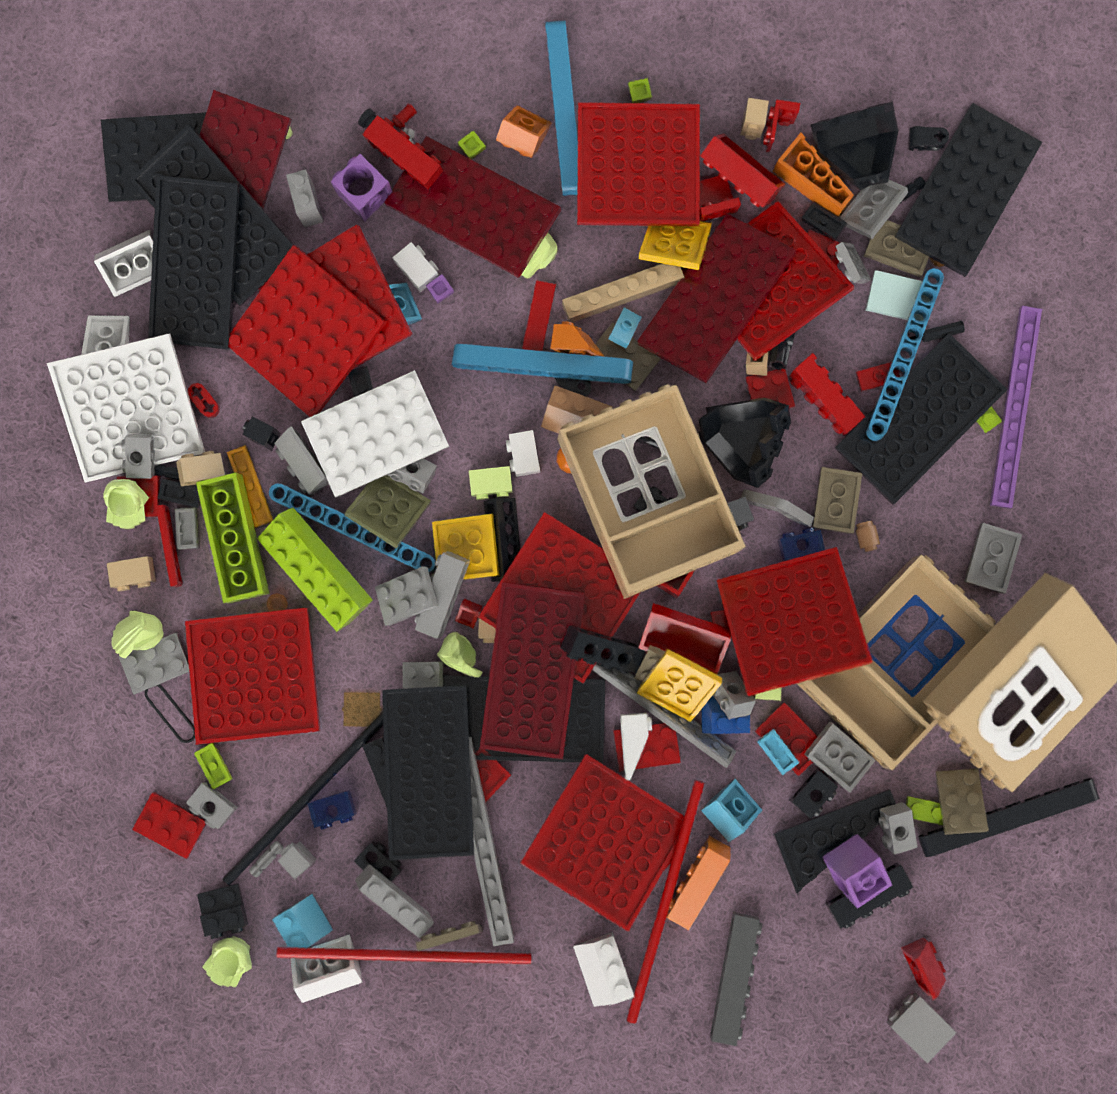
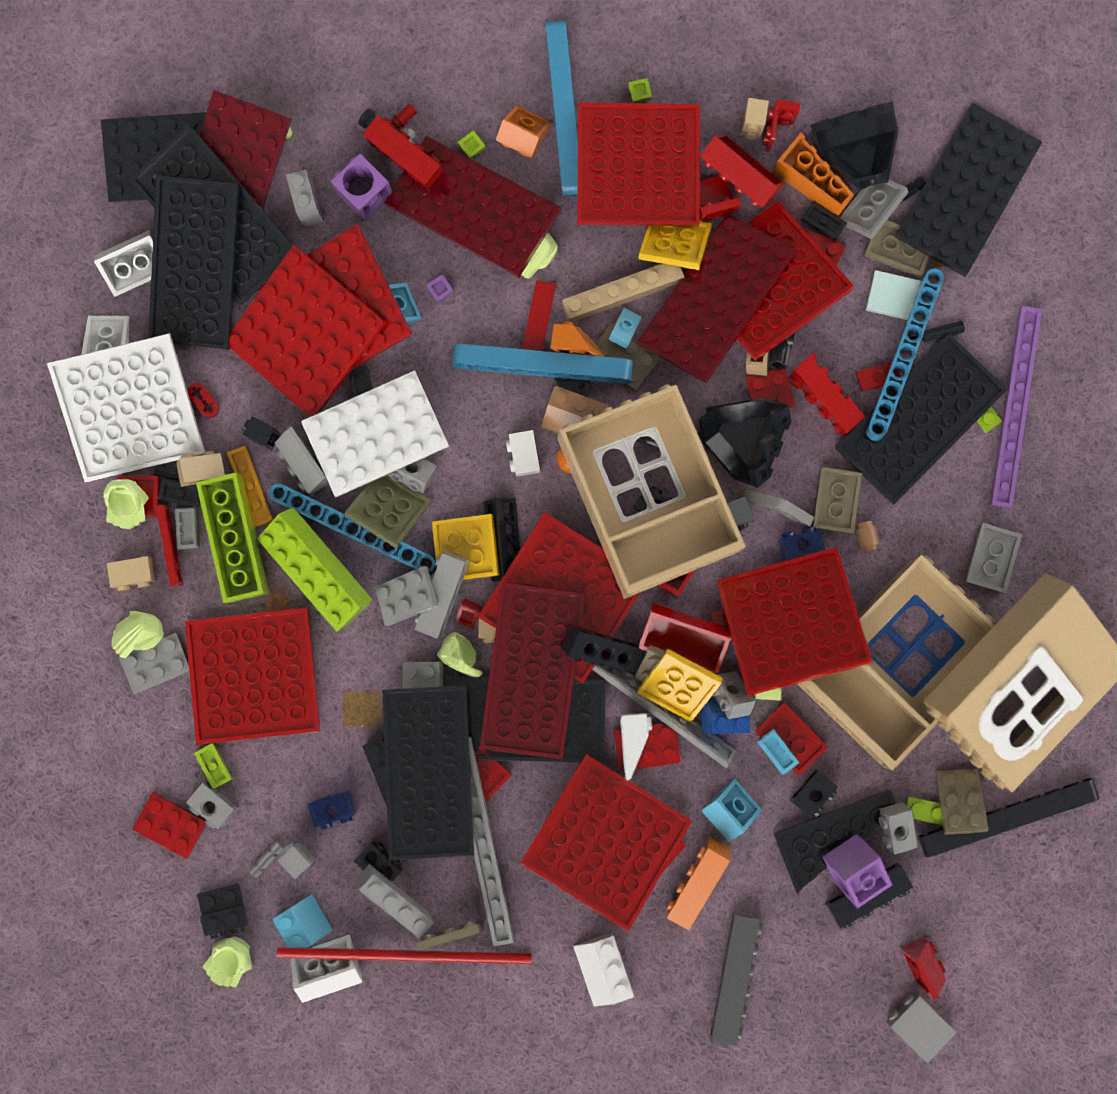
light grey brick [122,434,155,479] -> none
black piece [145,684,195,743] -> none
black piece [222,711,383,885] -> none
white brick [393,242,439,292] -> none
yellowish green brick [469,466,513,500] -> none
red piece [626,780,705,1024] -> none
light grey plate [804,722,875,793] -> none
light grey plate [835,242,871,284] -> none
black piece [908,126,949,151] -> none

